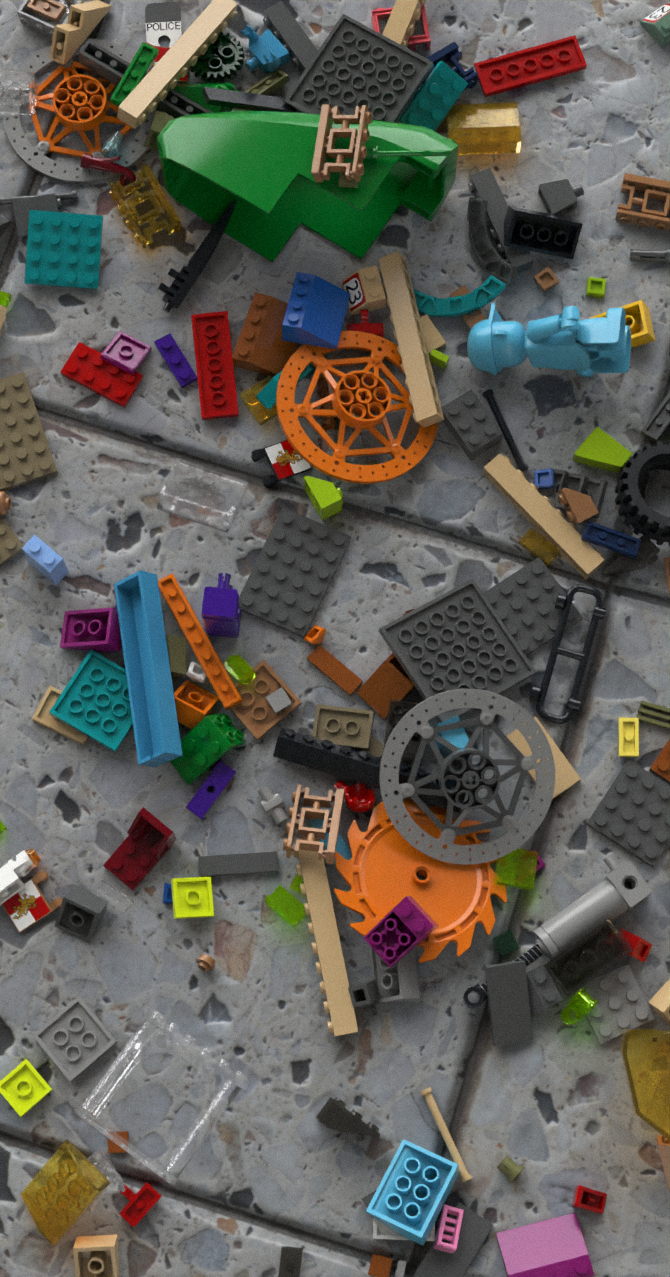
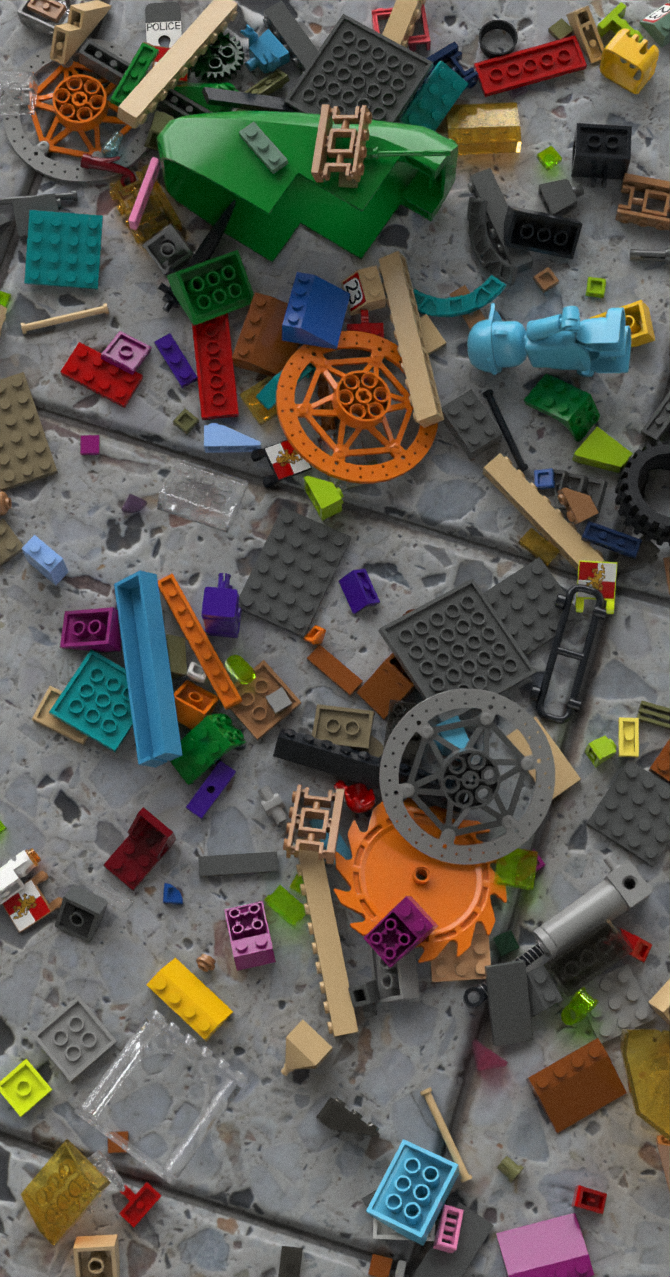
neon yellow plate [171,877,214,919] -> none
lime tile [429,349,449,369] -> none
none -> tan bar [21,303,109,334]
none -> magenta tile [80,435,100,455]
none -> clear purple tile [121,494,147,513]
none -> bright pink tile [128,157,160,230]
none -> dark grey slope [142,223,193,275]
none -> yellow slope [146,957,233,1042]
none -> green slope [167,250,254,326]
none -> olive tile [173,408,199,435]
none -> light blue slope [204,423,261,453]
none -> magenta slope [224,901,276,971]
none -> sand green plate [239,121,288,174]
none -> tan piece [281,1019,333,1076]
none -> dark purple panel [339,569,380,614]
none -> light nougat plate [430,923,491,982]
none -> clear pink slope [471,1039,508,1072]
none -> black tyre [479,20,518,58]
none -> green bracket [523,373,600,442]
none -> dark orange slope [526,1038,627,1133]
none -> clear neon green plate [536,145,562,171]
none -> olive tile [548,18,574,40]
none -> tan slope [566,6,604,64]
none -> black piece [571,123,632,188]
none -> flag [575,560,617,614]
none -> lime slope [584,735,617,768]
none -> lime bracket [597,2,644,43]
none -> yellow piece [599,28,659,94]

